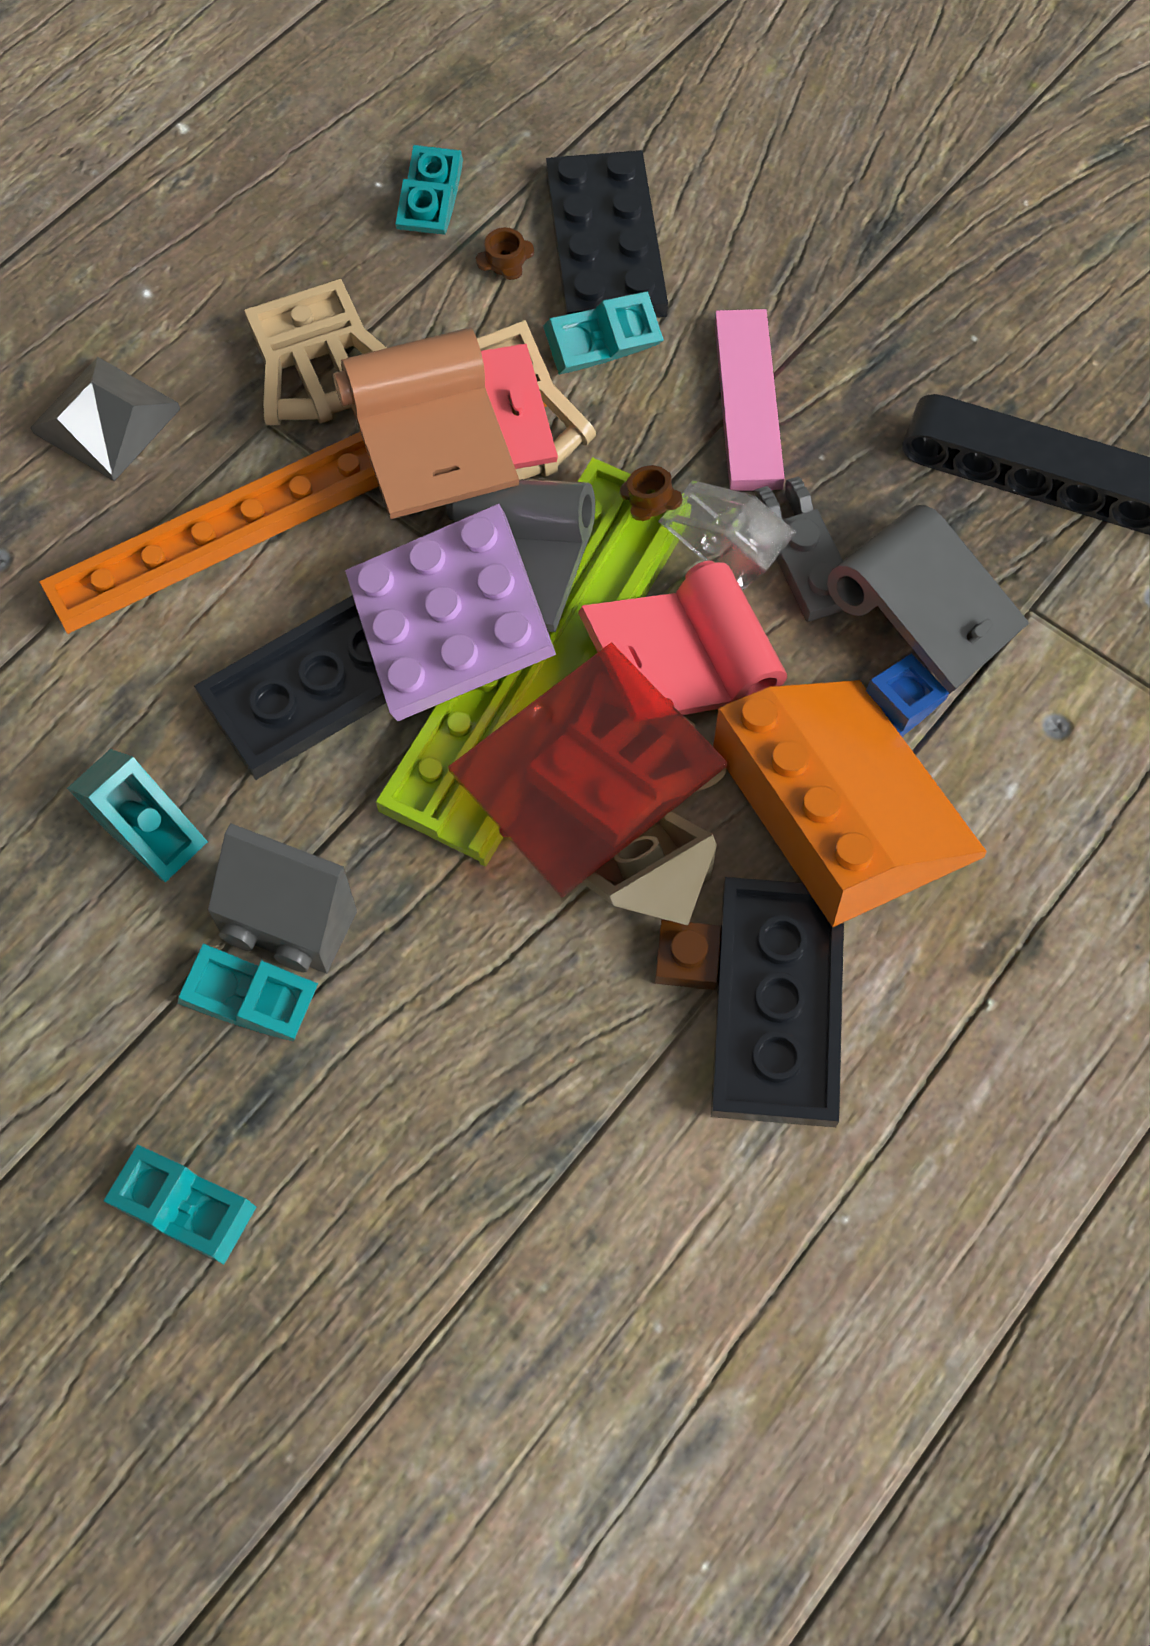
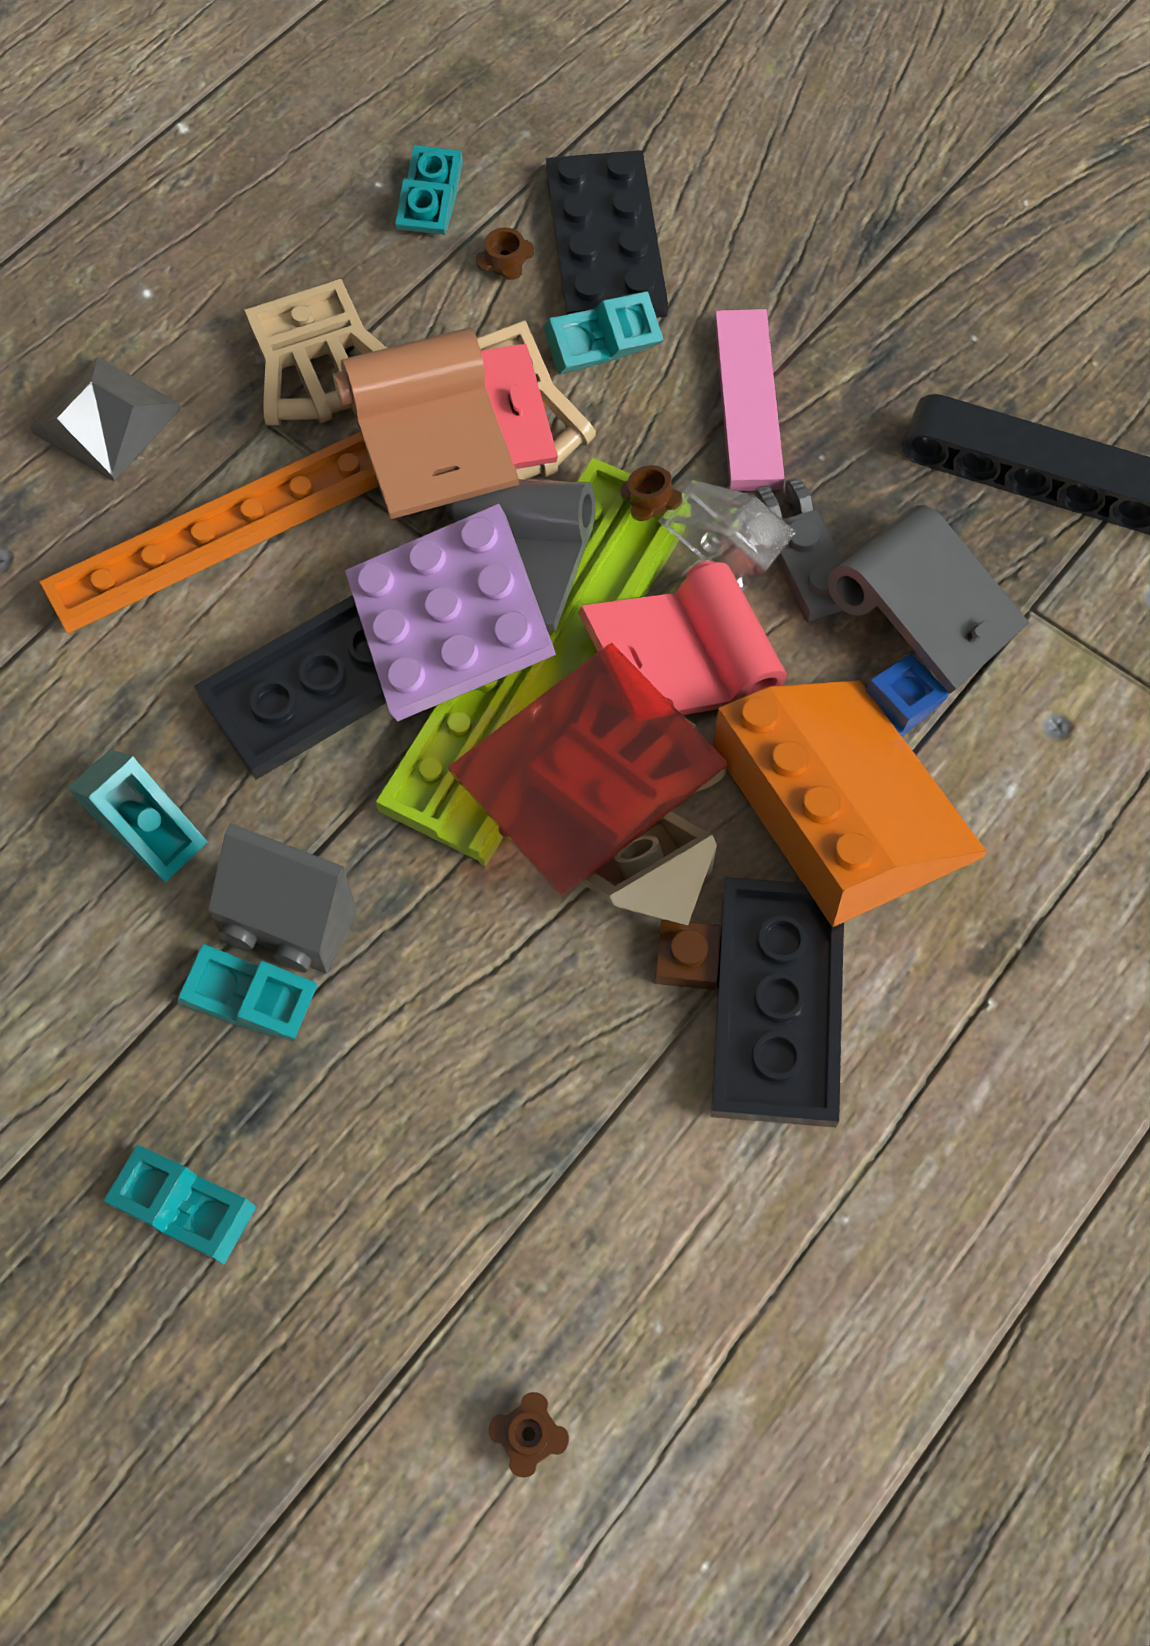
none -> reddish brown plate [489,1392,569,1478]

